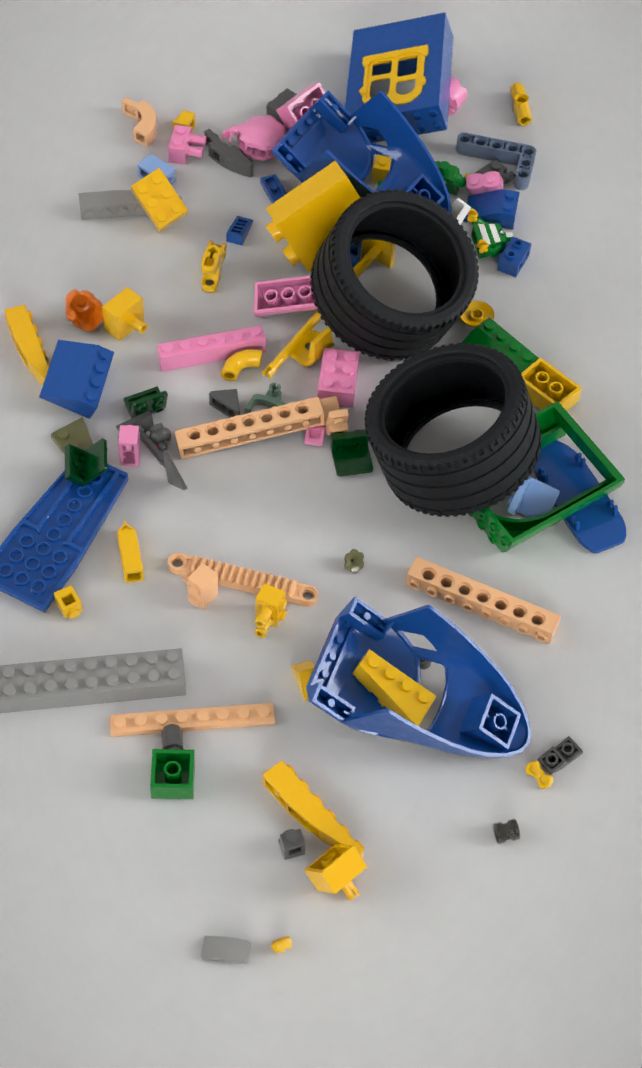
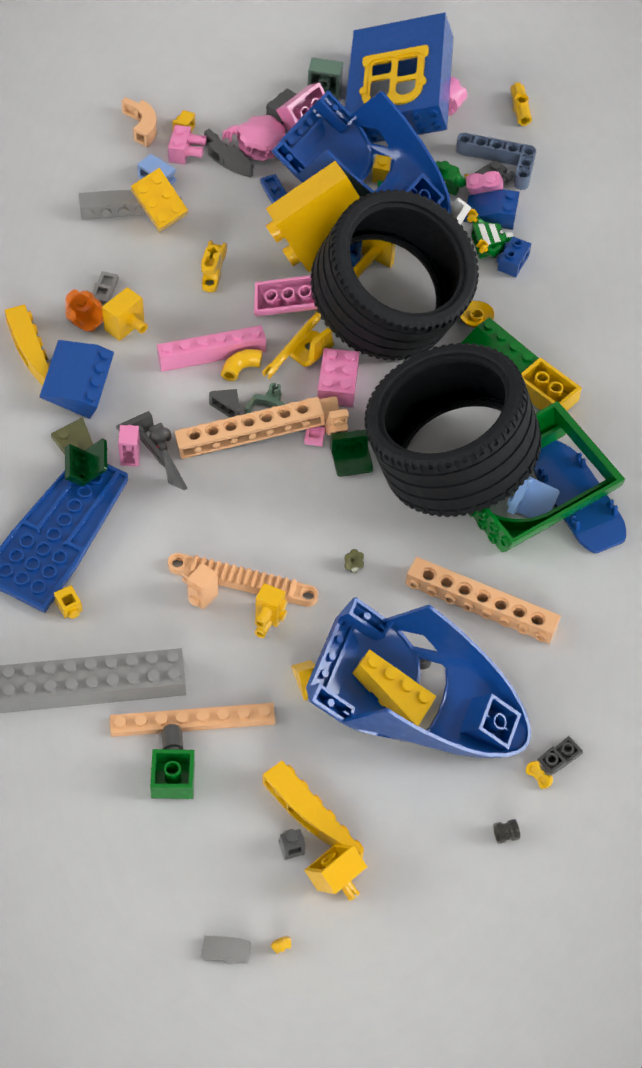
yellow piece [117,520,144,583] -> none
dark green bracket [123,386,168,419] -> none
blue slope [226,216,253,246] -> none
none -> light grey slope [92,271,119,303]
none -> sand green brick [308,57,343,99]

